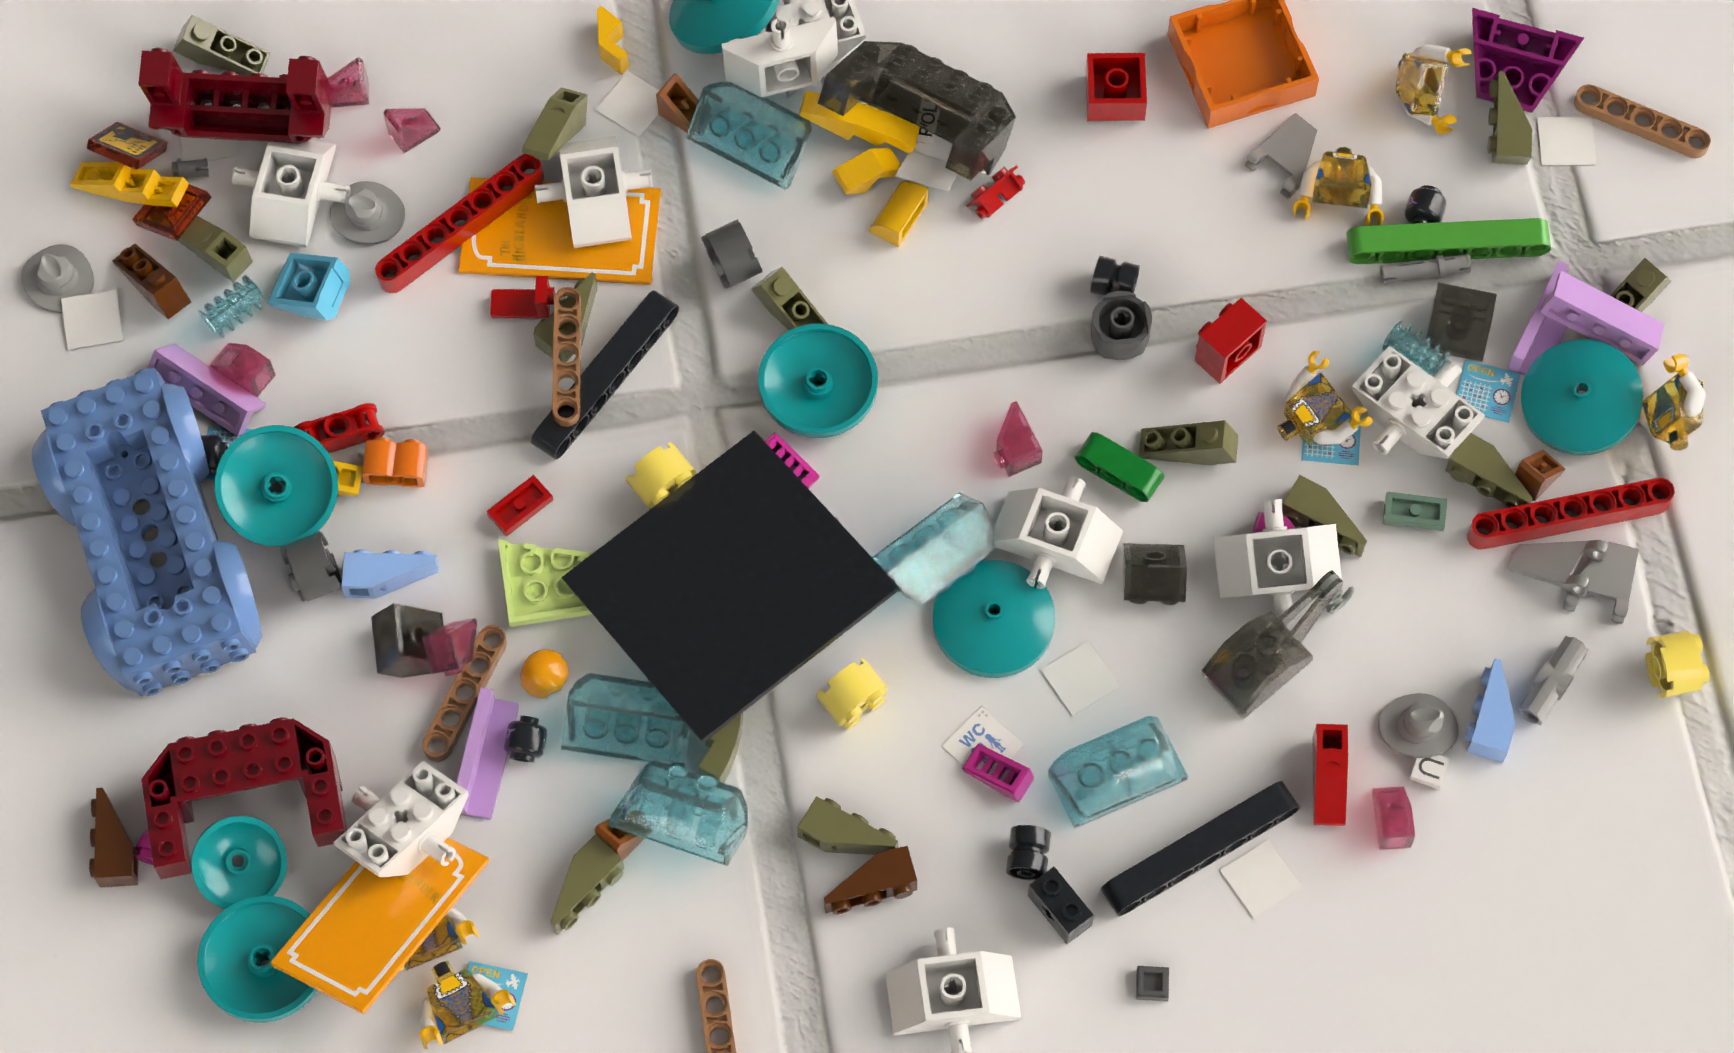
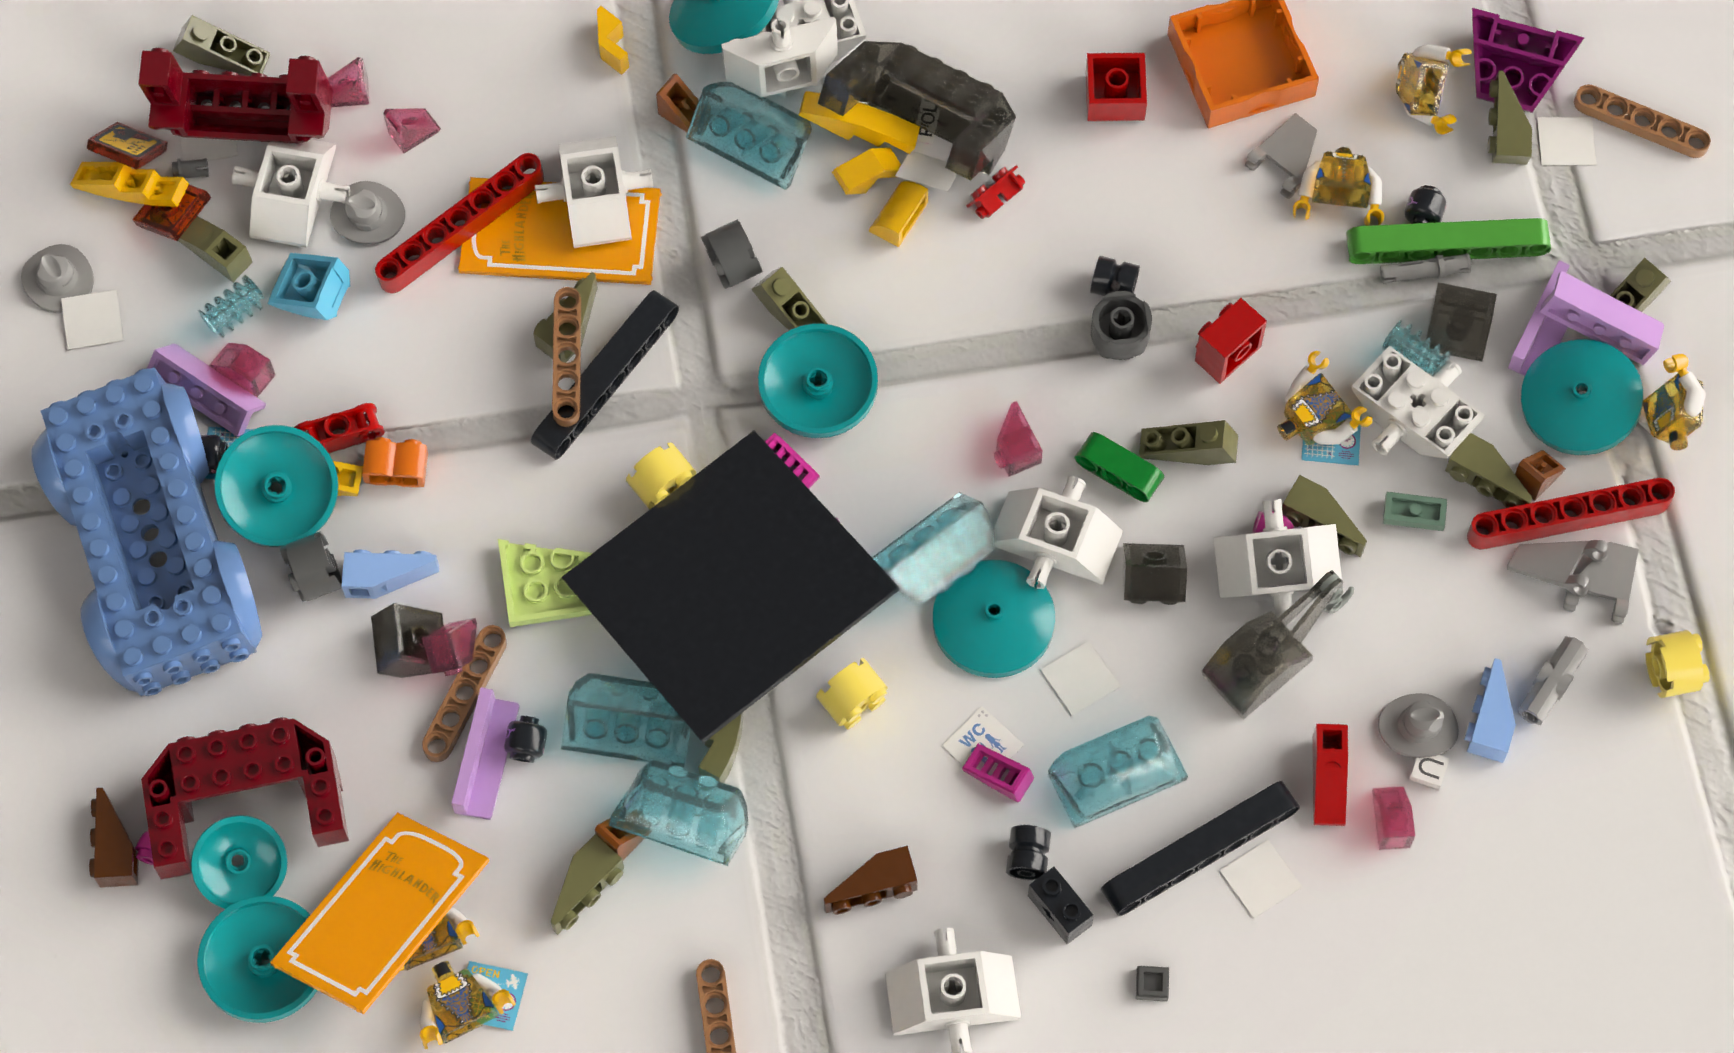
reddish brown slope [112,244,191,320] -> none
white slope [334,761,469,877] -> none
red plate [486,475,553,537] -> none
red bracket [490,276,555,318] -> none
light orange hair [520,649,569,699] -> none
olive slope [522,87,588,160] -> none
white sticker [595,71,659,137] -> none
olive slope [797,796,898,855] -> none
medium azure sticker [1457,360,1521,423] -> none

